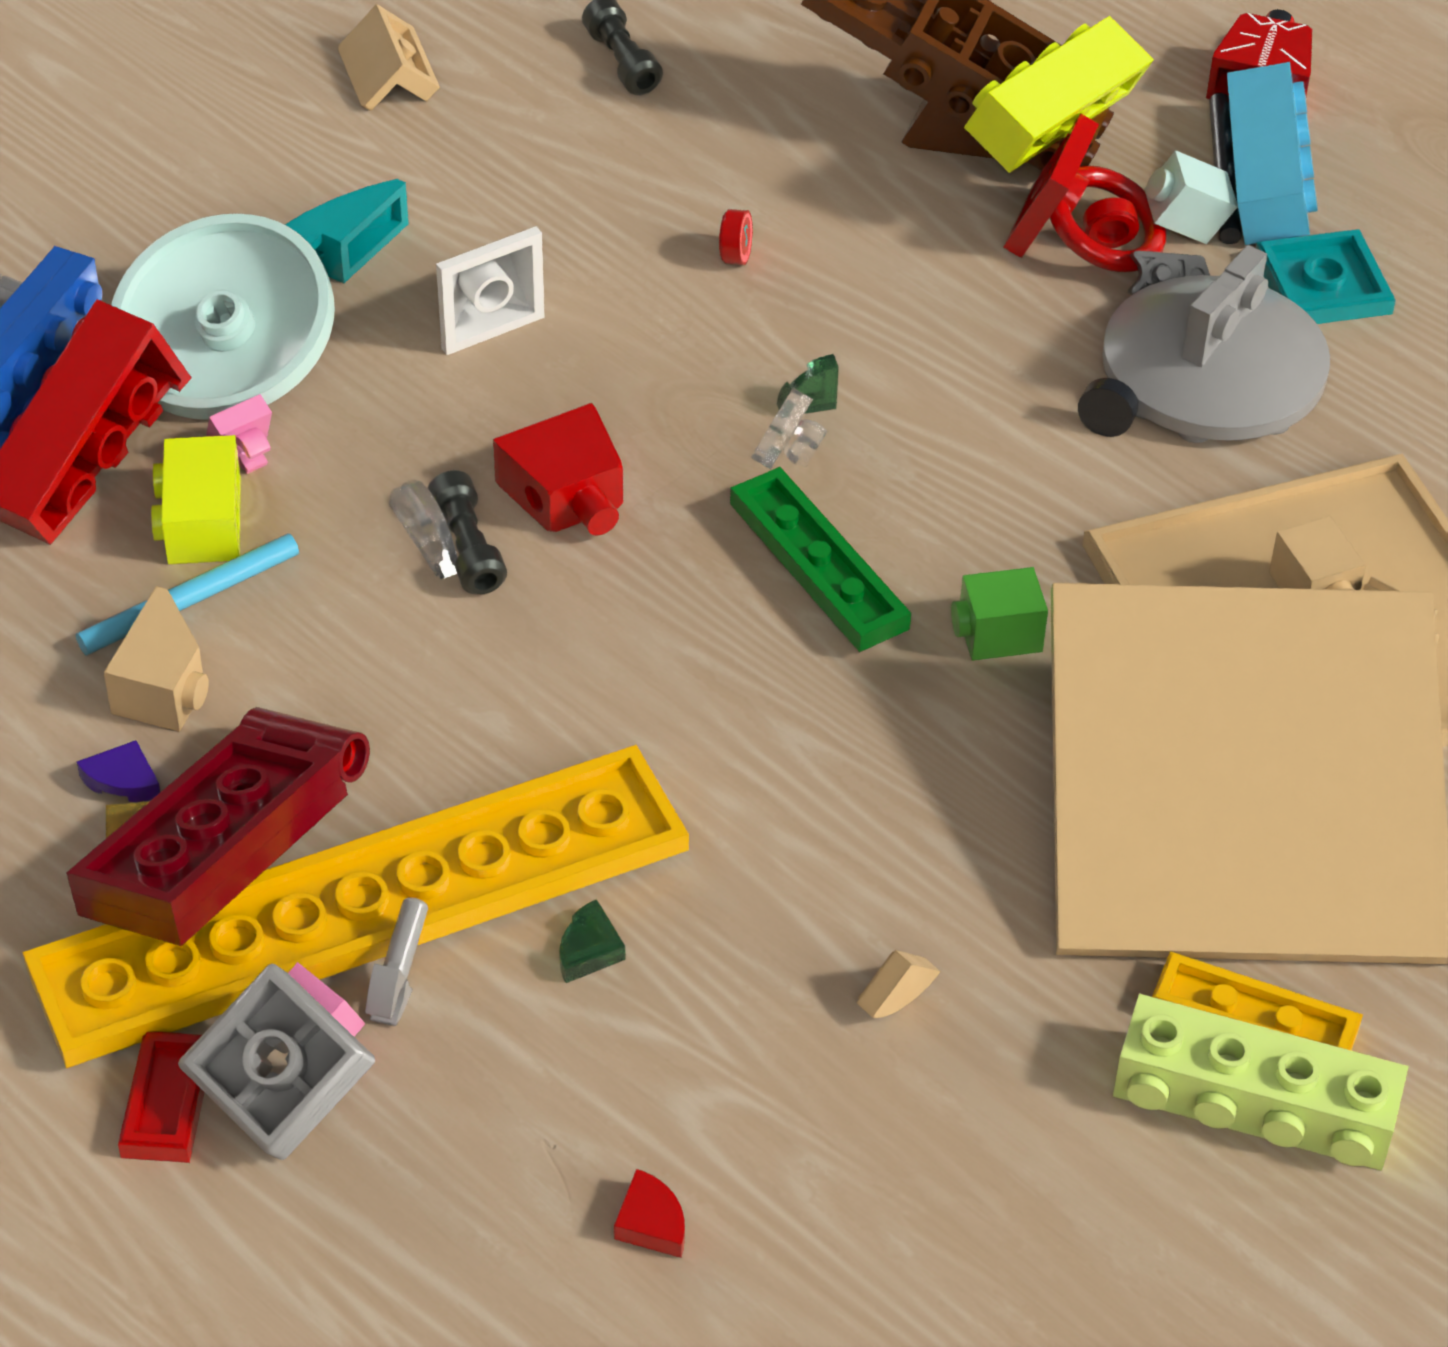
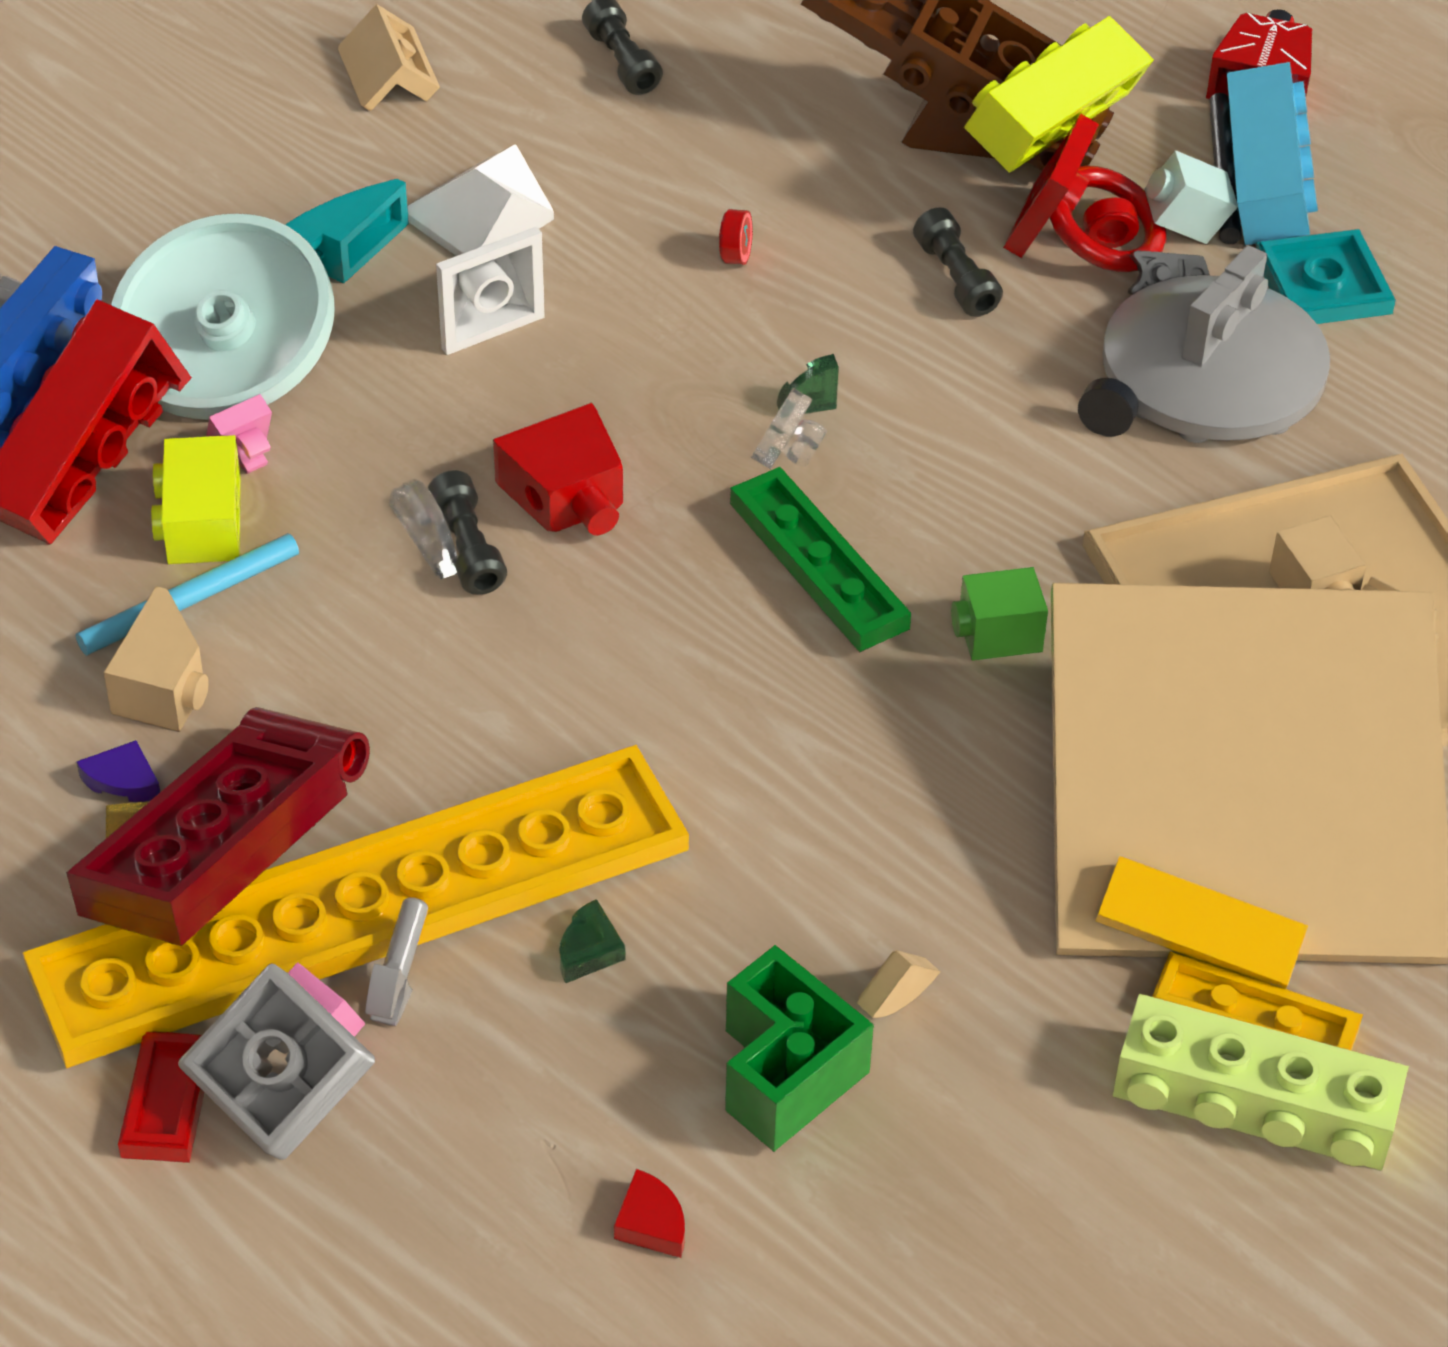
none -> white slope [408,144,554,256]
none -> green brick [725,945,874,1152]
none -> pearl dark grey piece [913,207,1003,316]
none -> yellow tile [1095,856,1308,989]

